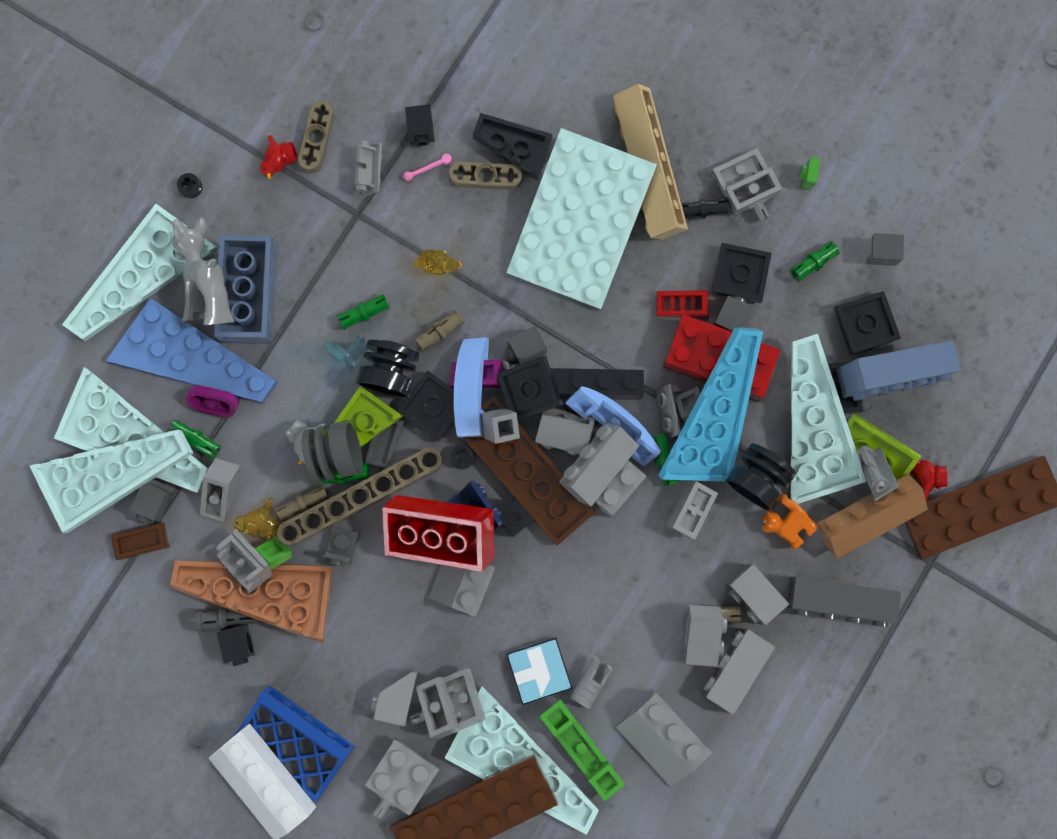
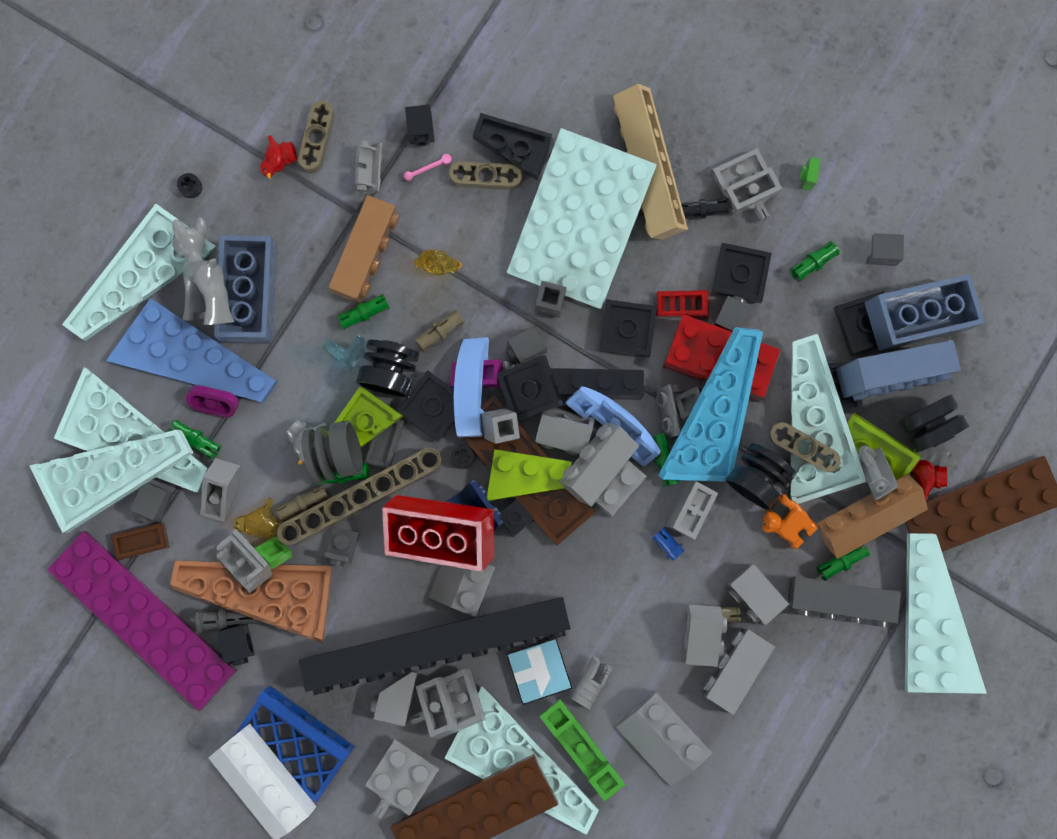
none -> magenta plate [47,531,237,711]
none -> black brick [299,597,571,695]
none -> medium nougat brick [328,195,400,303]
none -> lime wing [487,449,572,501]
none -> dark grey brick [535,281,567,318]
none -> black plate [599,299,657,358]
none -> blue pin [652,527,685,561]
none -> dark tan beam [769,422,840,472]
none -> green pin [816,544,870,581]
none -> sand blue brick [865,274,985,351]
none -> black wheel [899,394,970,453]
none -> light aqua wing [905,533,987,694]

